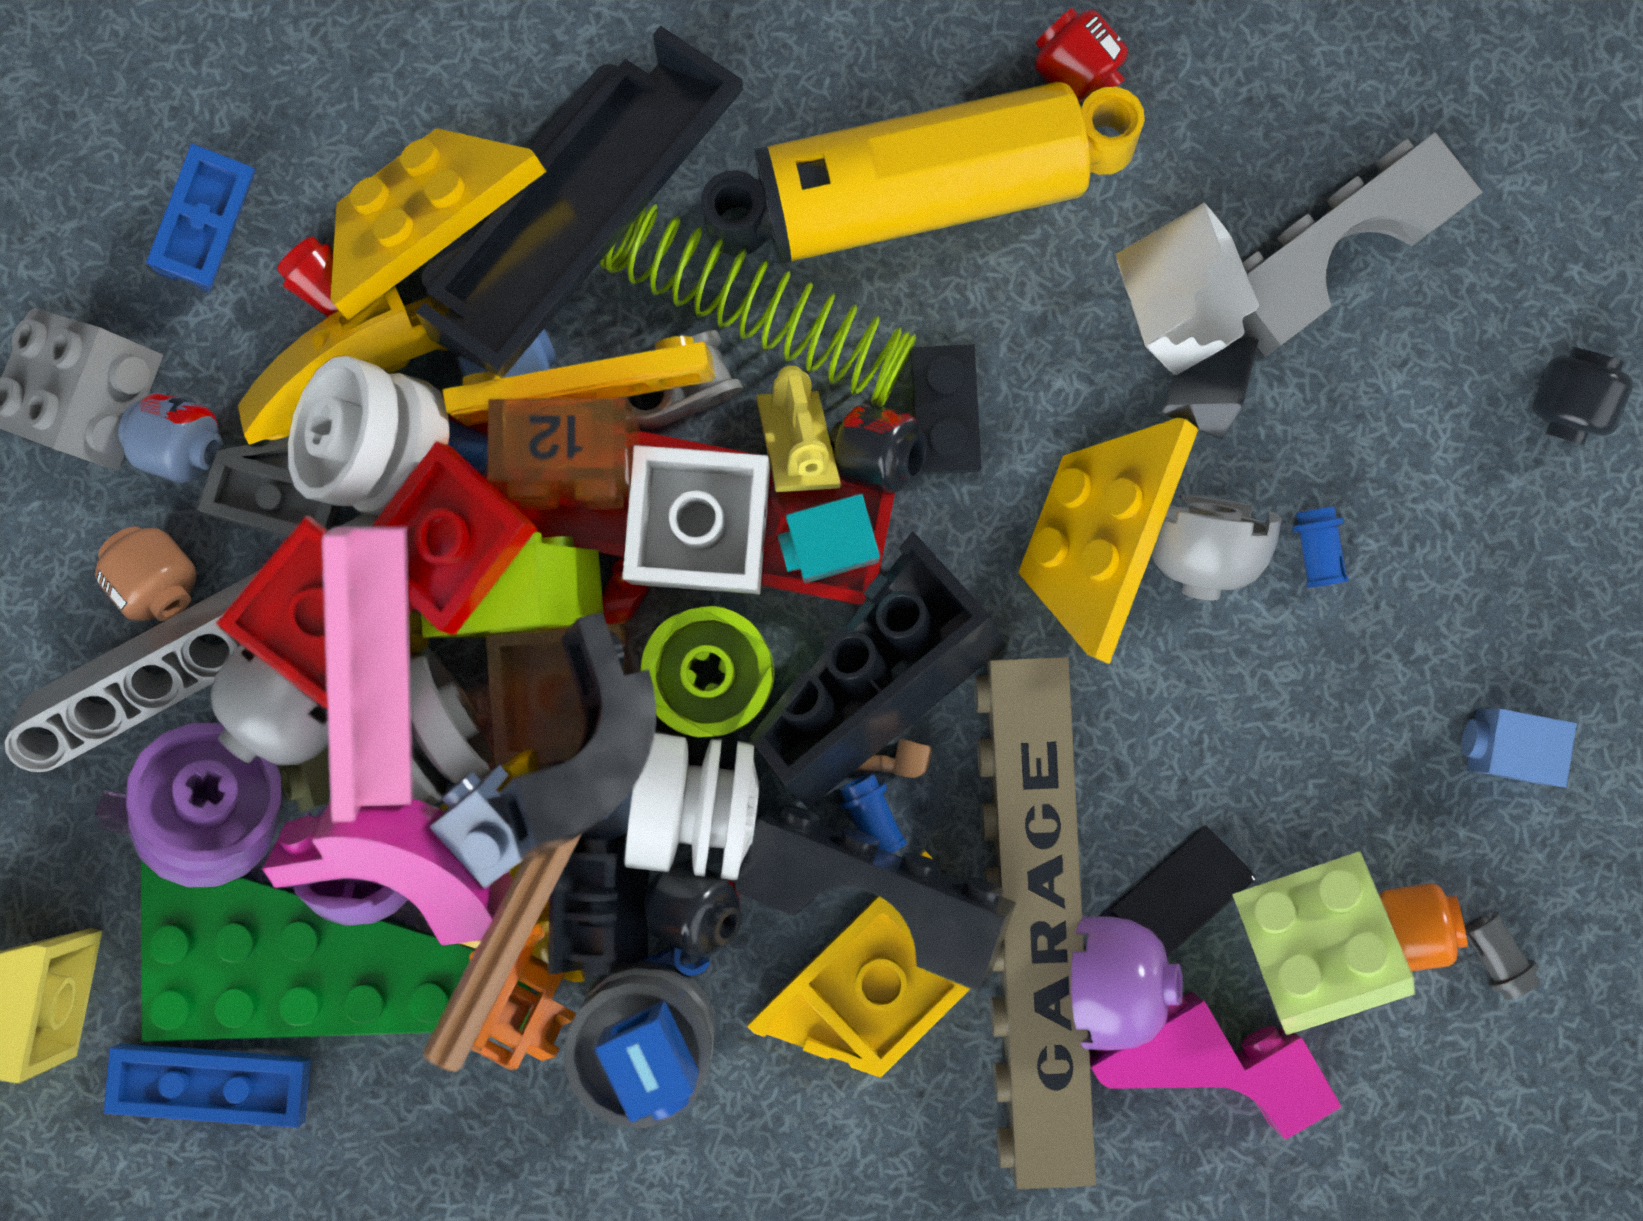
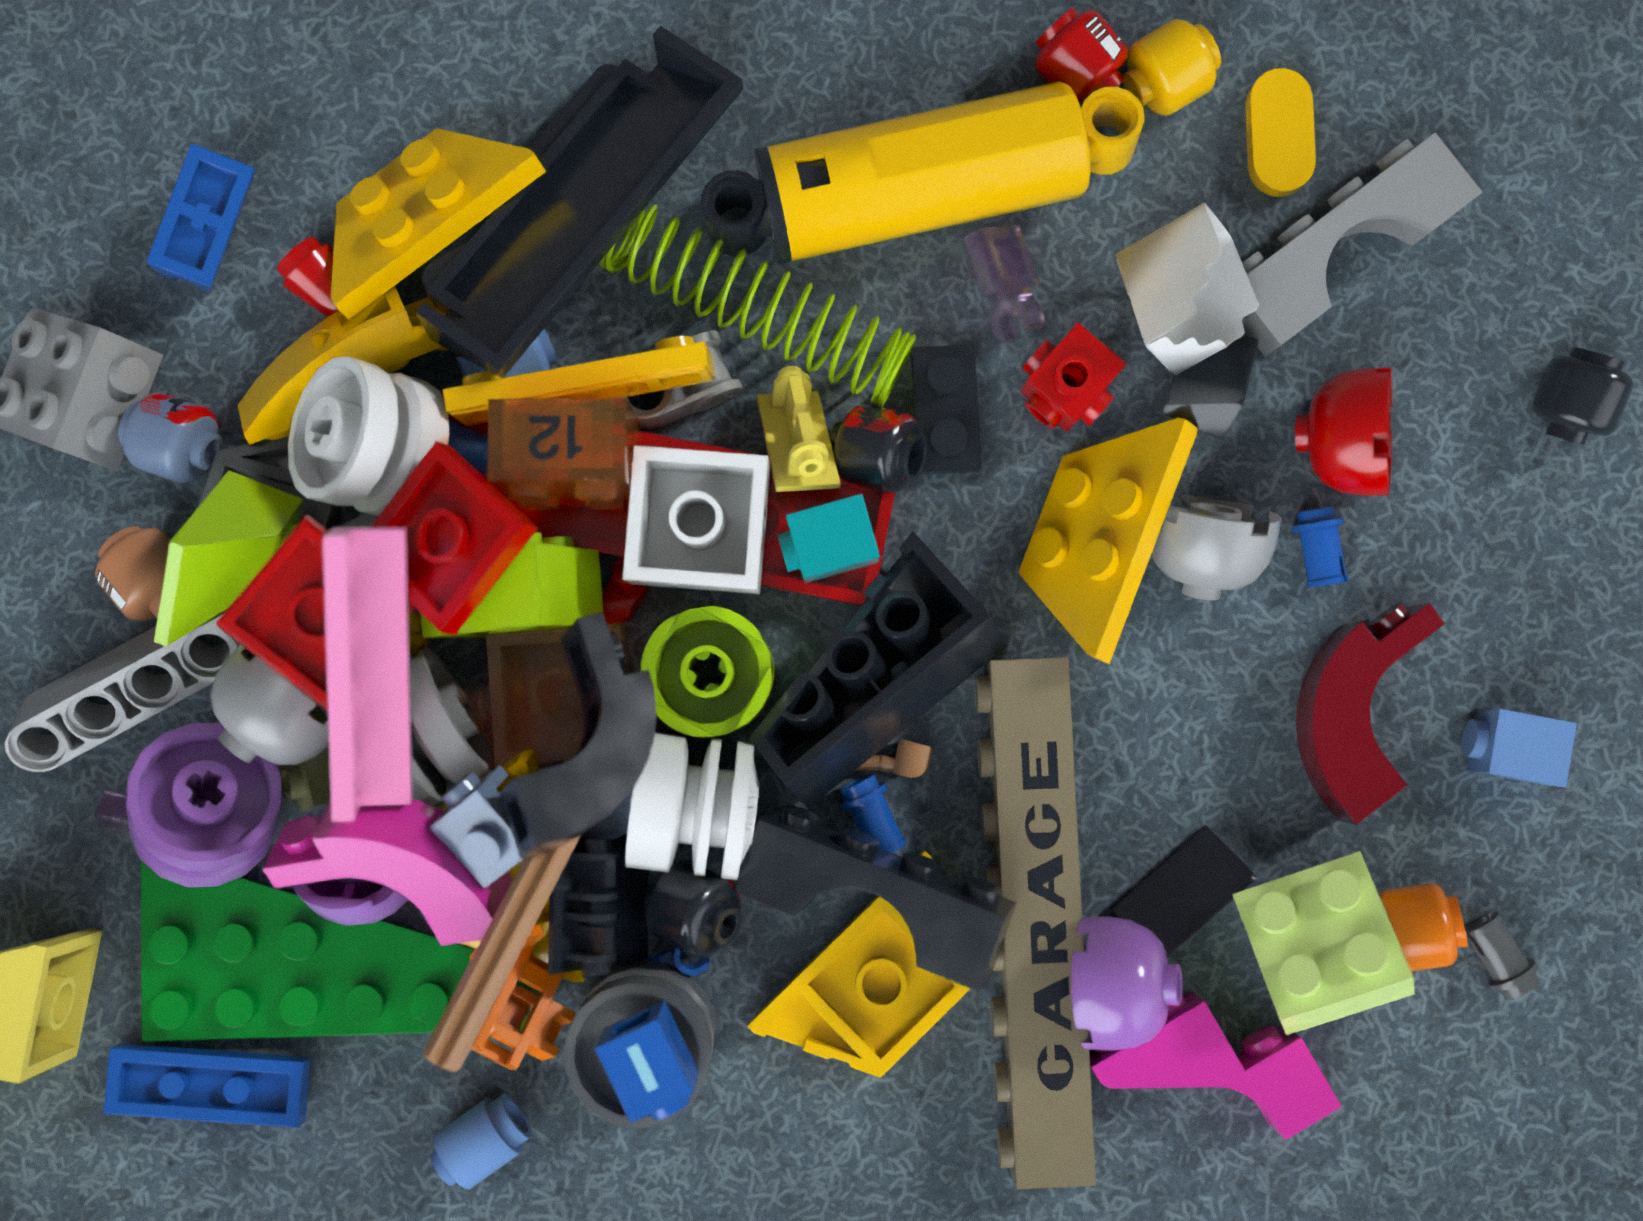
none -> lime slope [154,471,304,647]
none -> medium blue brick [430,1093,532,1190]
none -> clear purple plate [963,225,1045,343]
none -> red brick [1020,322,1127,432]
none -> yellow head [1123,19,1221,116]
none -> yellow tile [1245,68,1316,197]
none -> red cylinder [1295,368,1392,496]
none -> dark red arch [1296,602,1446,825]

